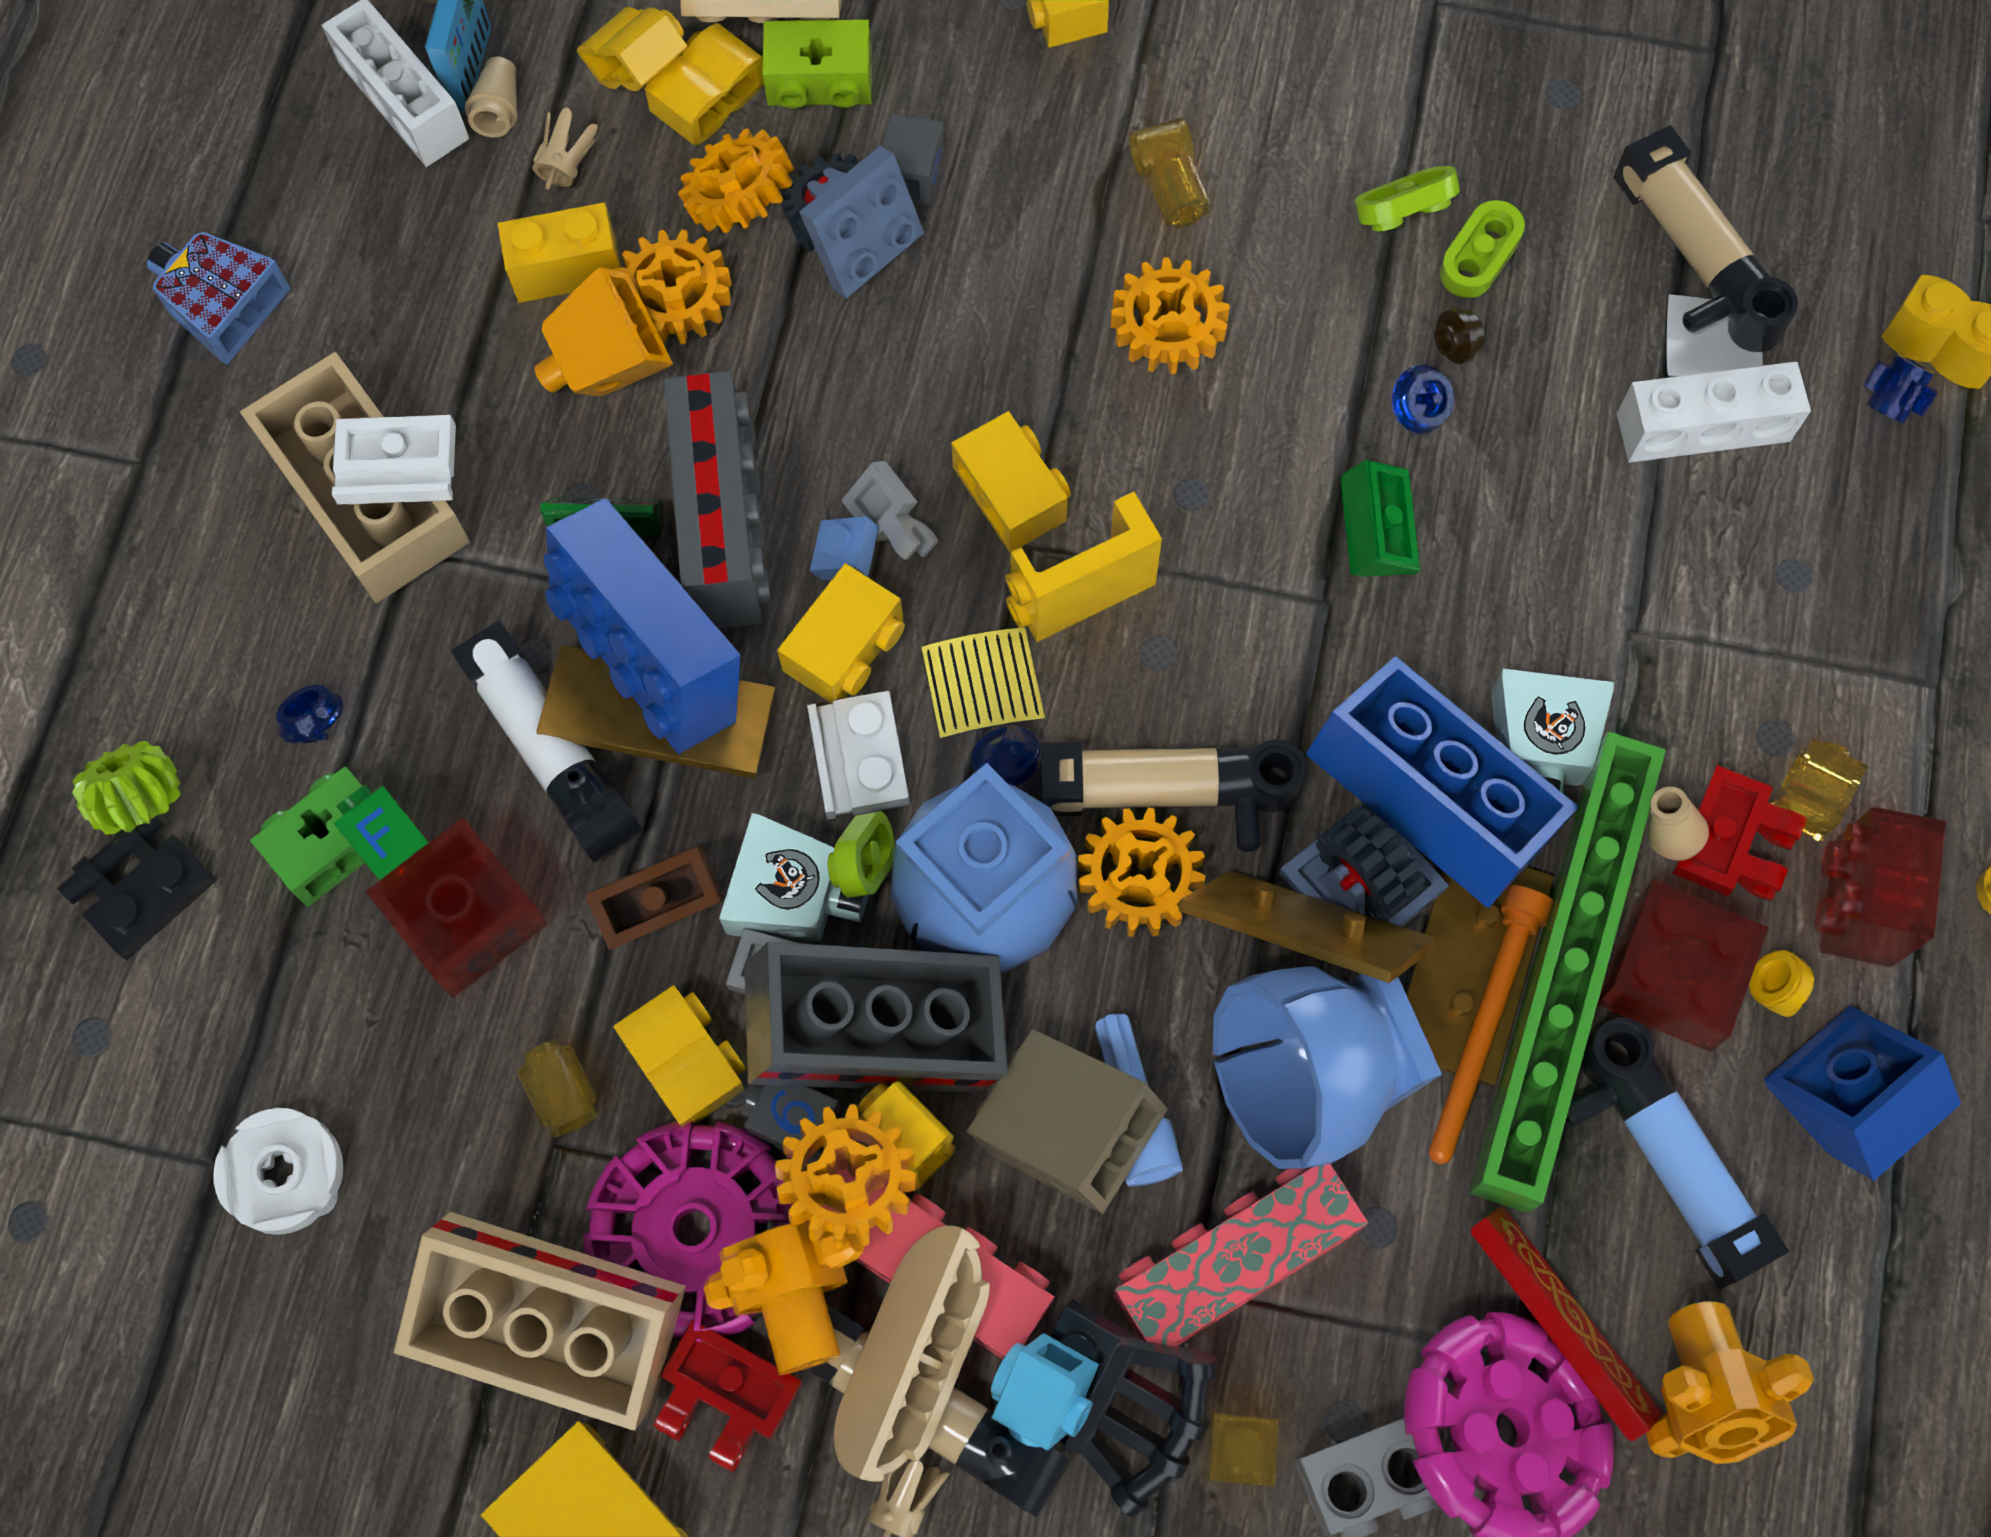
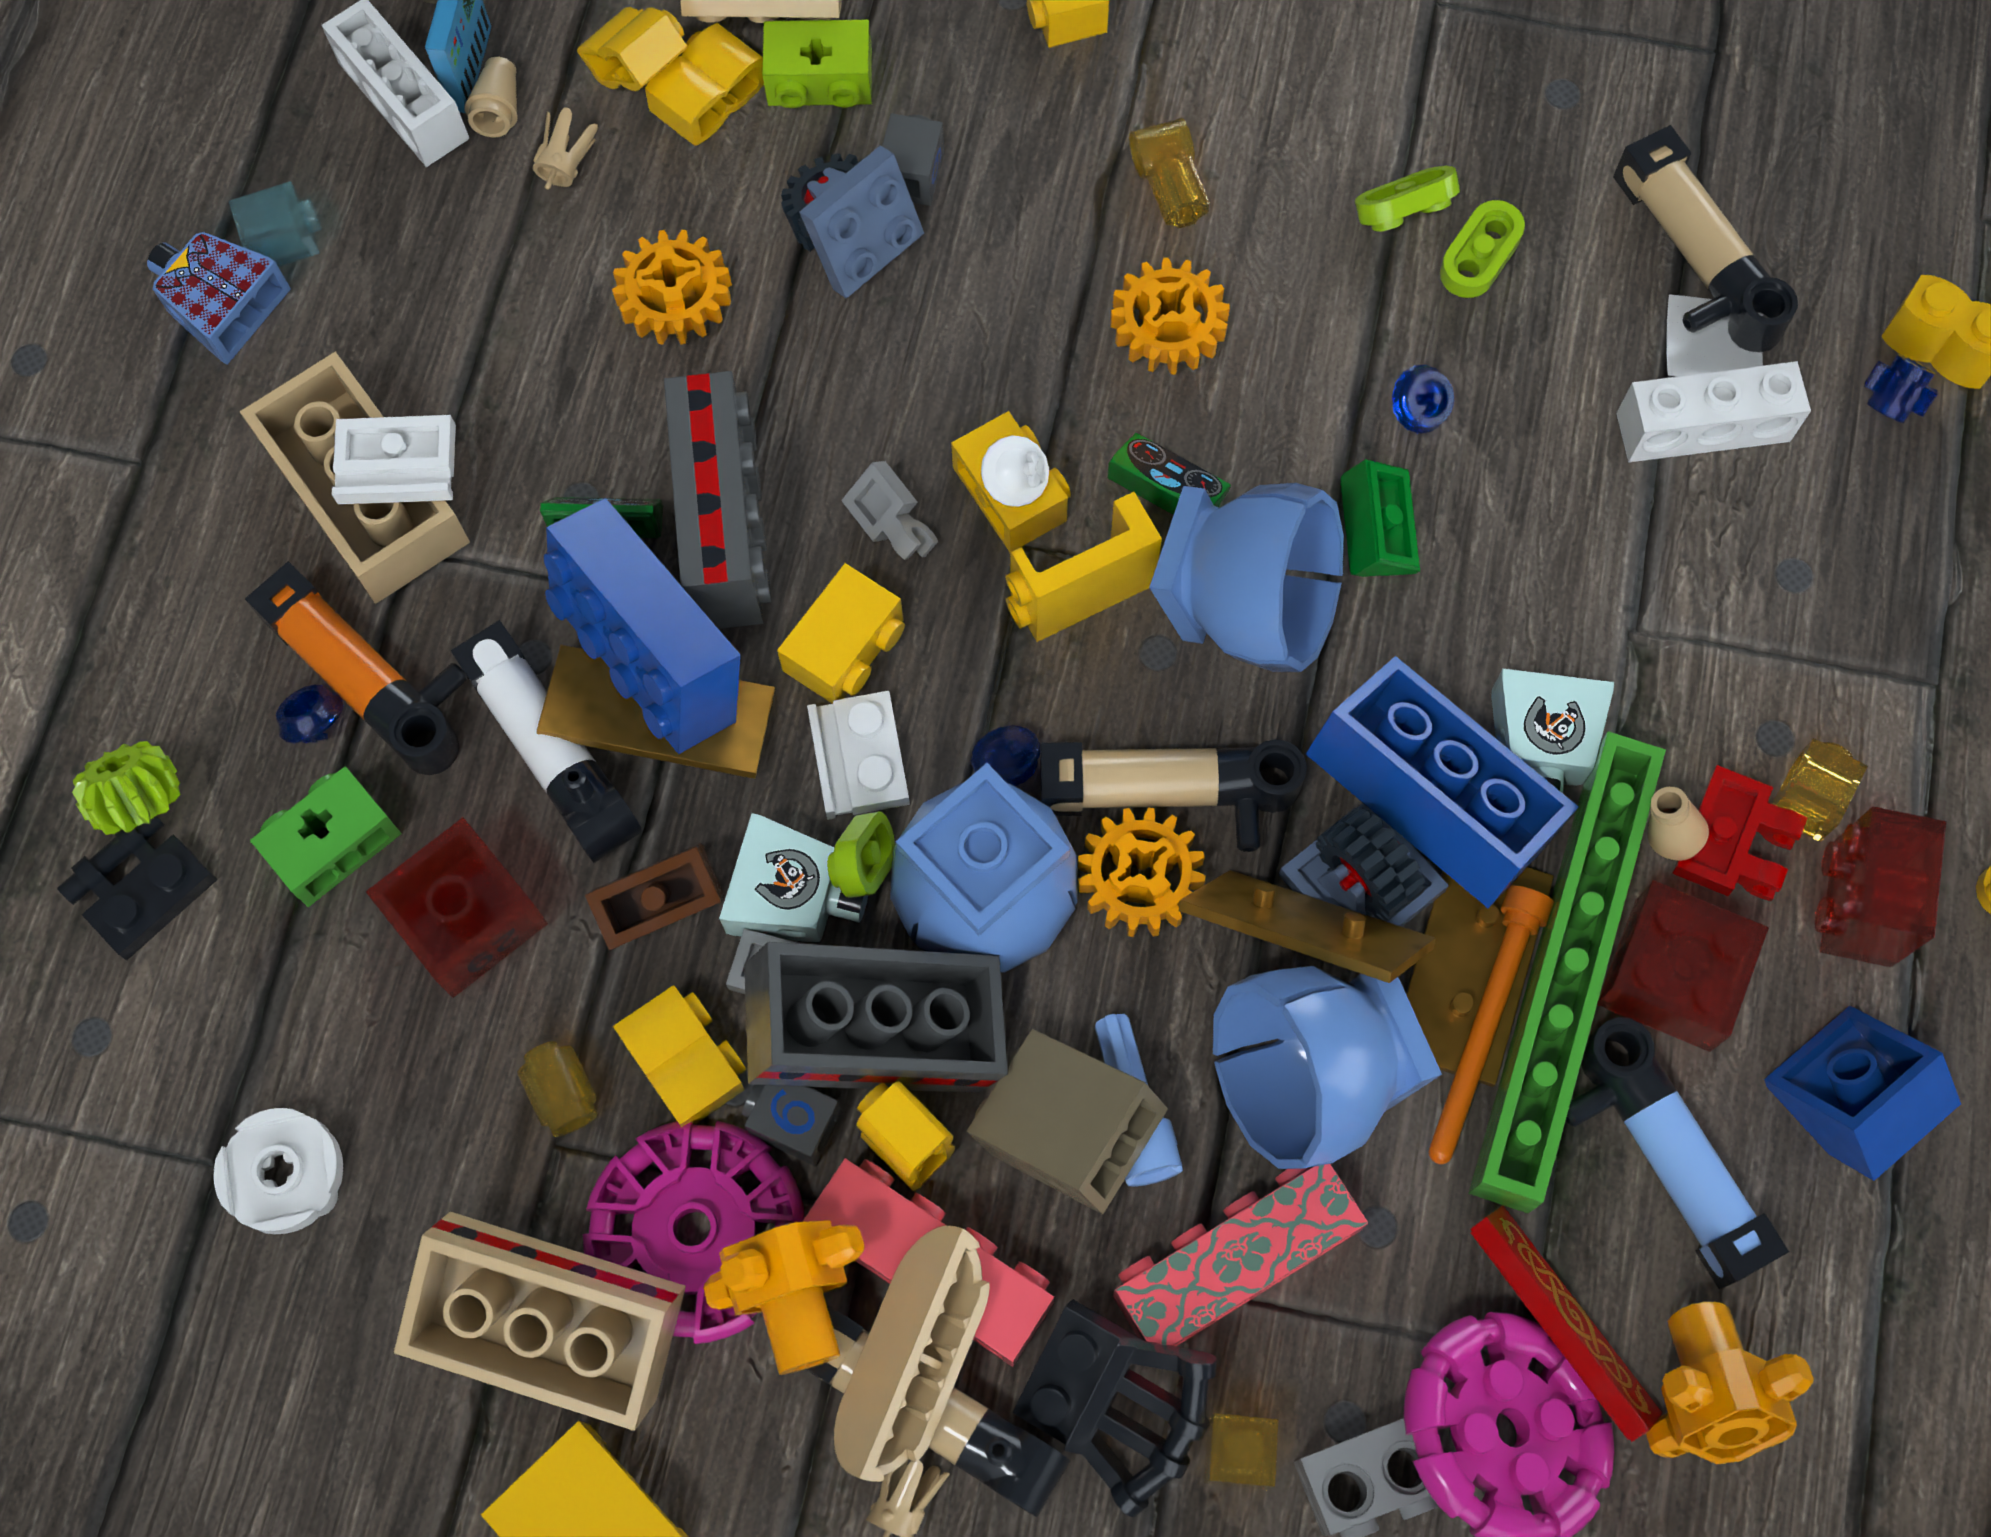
green brick [333,784,429,880] -> none
yellow brick [498,202,621,303] -> none
light orange torso [535,267,673,397] -> none
red plate [653,1319,803,1474] -> none
light orange gear [678,129,794,233] -> none
light orange gear [775,1104,916,1249] -> none
medium blue plate [810,516,879,581] -> none
light yellow sticker [922,627,1045,738] -> none
medium azure brick [991,1333,1099,1451] -> none
dark brown plate [1434,308,1485,364] -> none
yellow tile [1748,950,1814,1017] -> none
none -> clear light blue brick [229,181,322,267]
none -> piece [245,561,467,775]
none -> white hat [981,435,1049,507]
none -> slope [1107,433,1231,515]
none -> medium blue plate [1149,483,1344,672]

